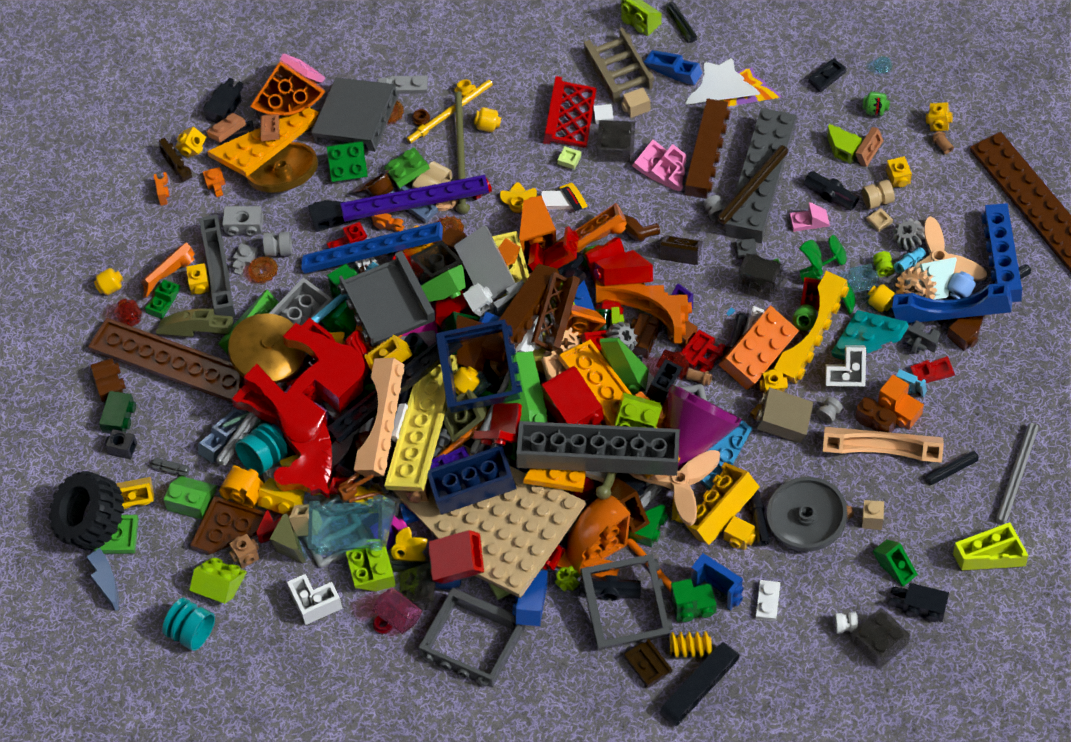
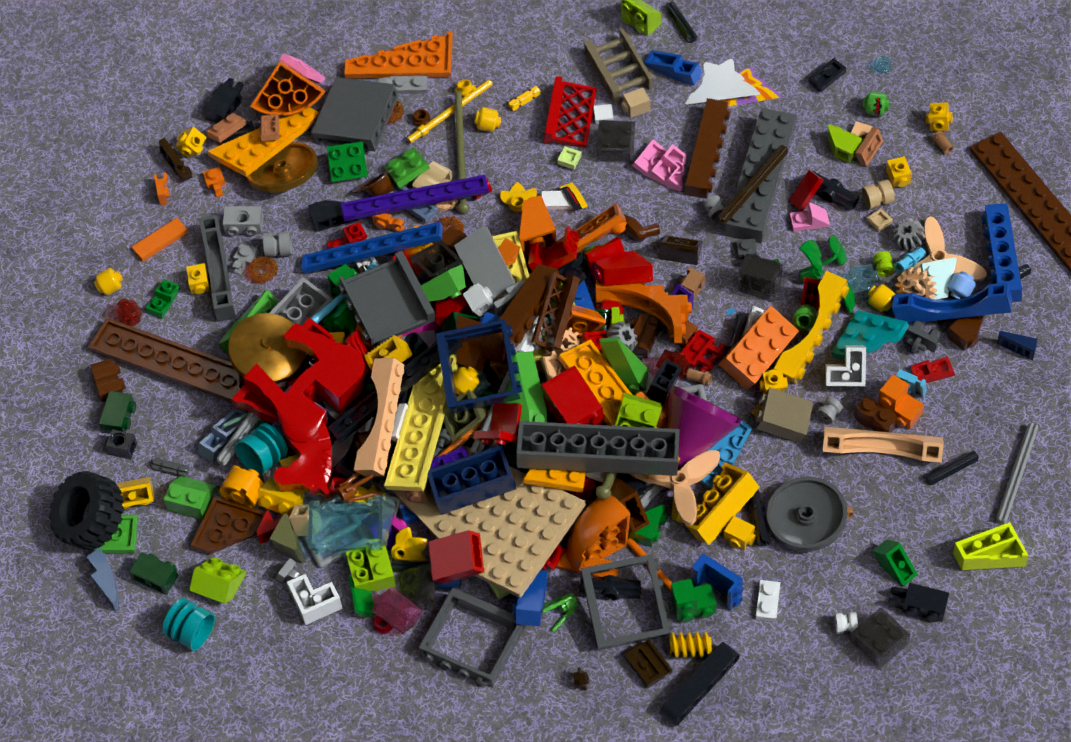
orange slope [140,242,195,299] -> none
olive slope [156,309,233,337] -> none
medium nougat brick [229,534,259,568] -> none
lime gear [555,566,581,592] -> none
tan brick [862,500,884,530] -> none
none -> dark green brick [129,552,179,595]
none -> orange tile [132,218,188,262]
none -> light grey tile [275,558,300,583]
none -> orange wing [344,31,453,79]
none -> green slope [348,575,376,619]
none -> yellow axle [508,86,541,111]
none -> bright green plant [542,592,578,632]
none -> dark brown plate [573,667,589,690]
none -> medium nougat brick [680,267,705,301]
none -> red slope [789,170,824,211]
none -> light nougat tile [851,121,873,138]
none -> dark blue slope [997,331,1038,360]

